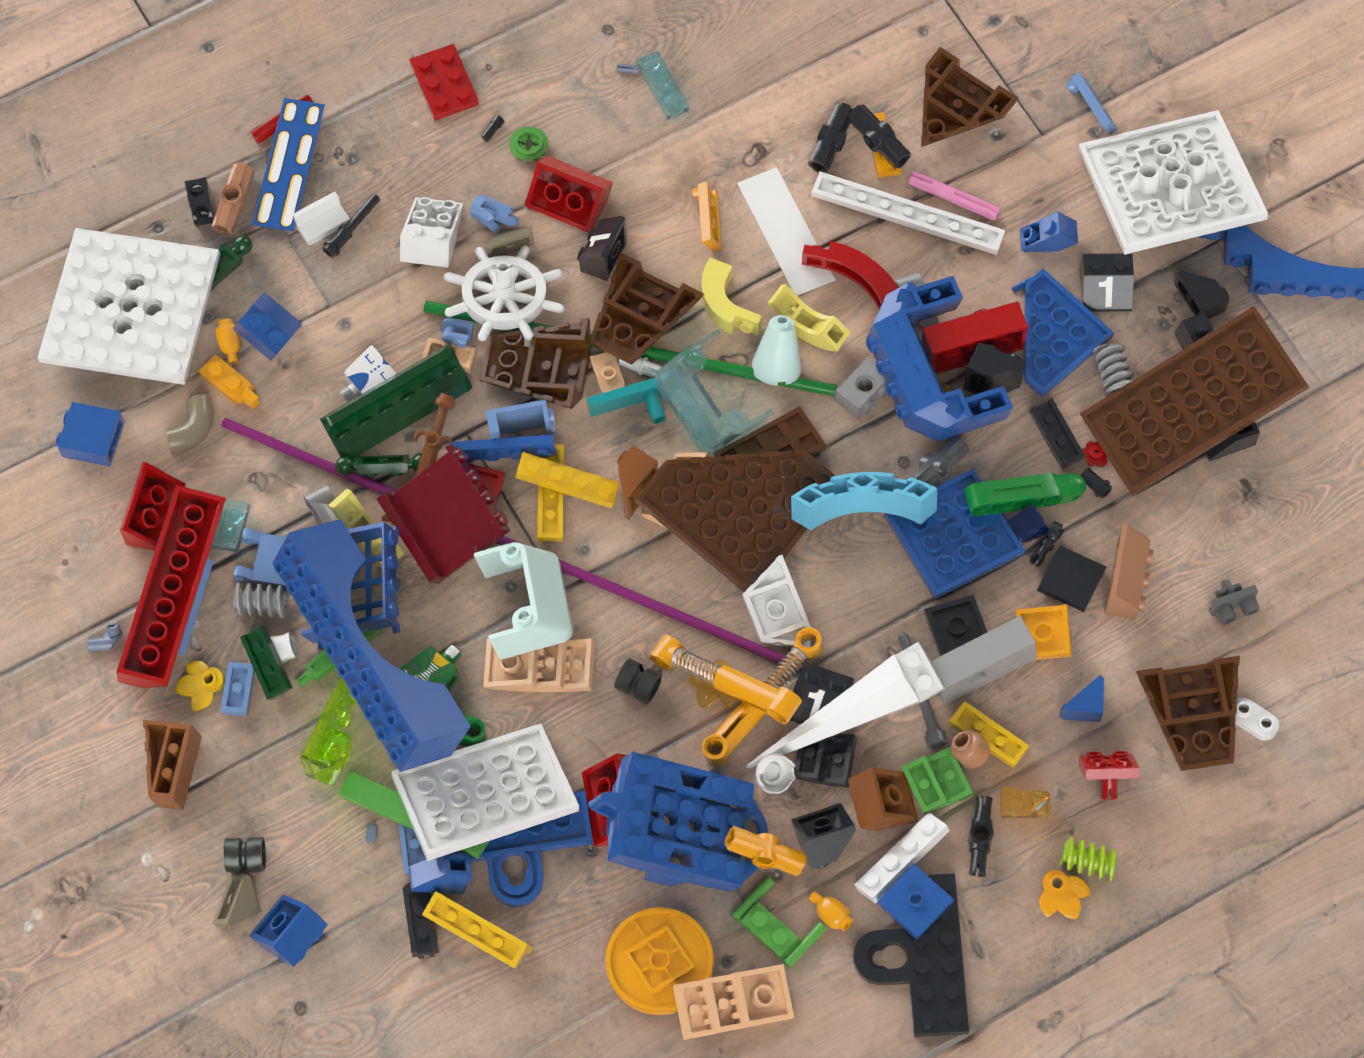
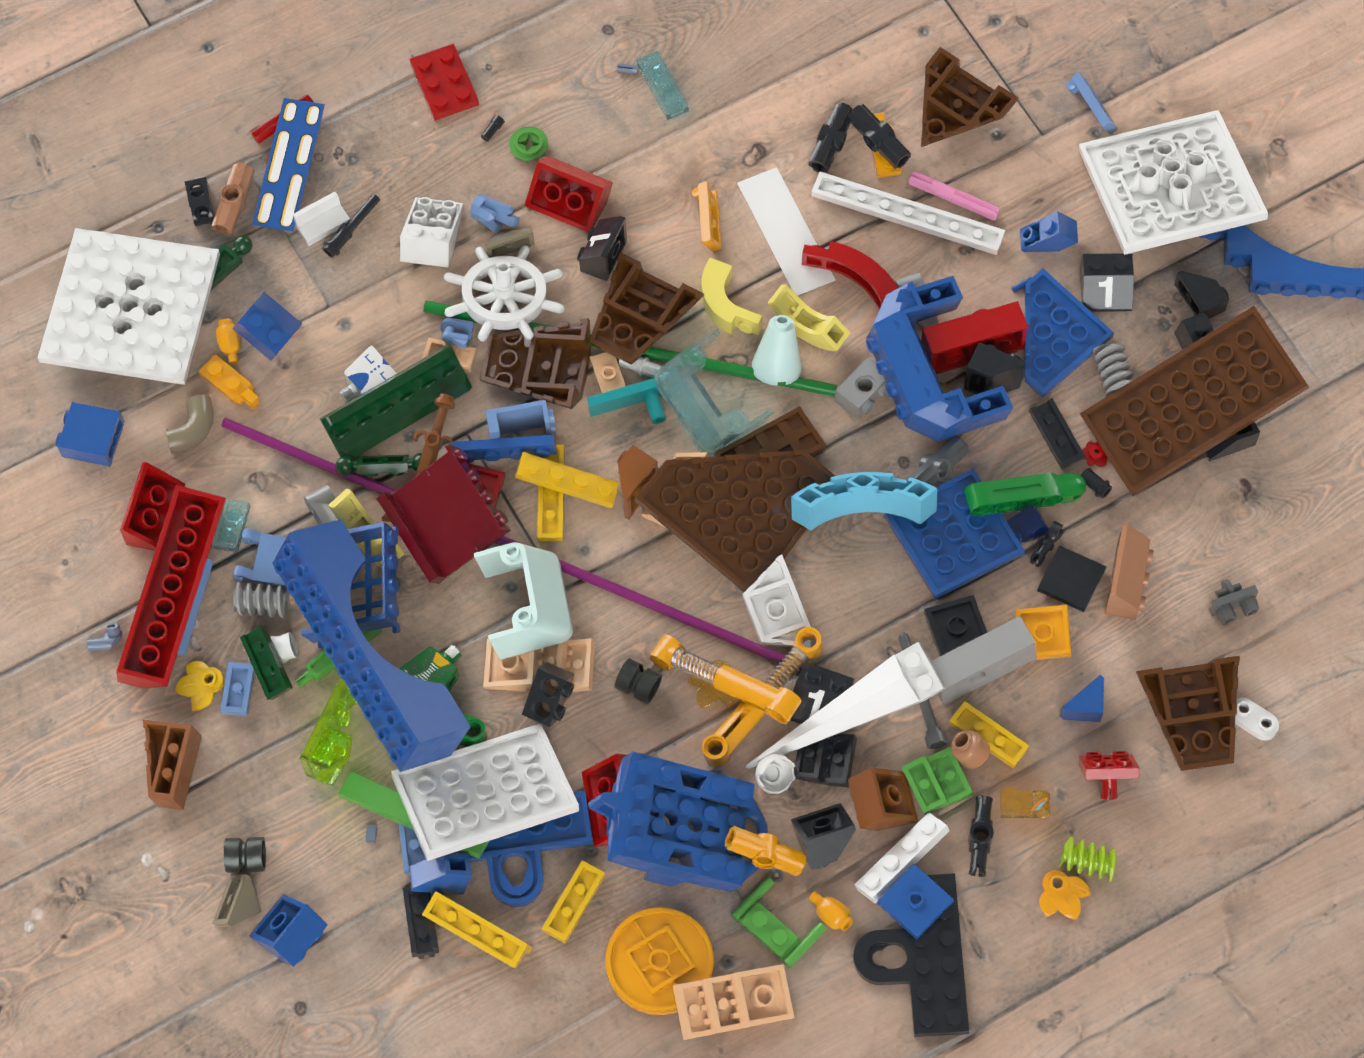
none -> black brick [521,662,574,727]
none -> yellow plate [542,860,606,944]

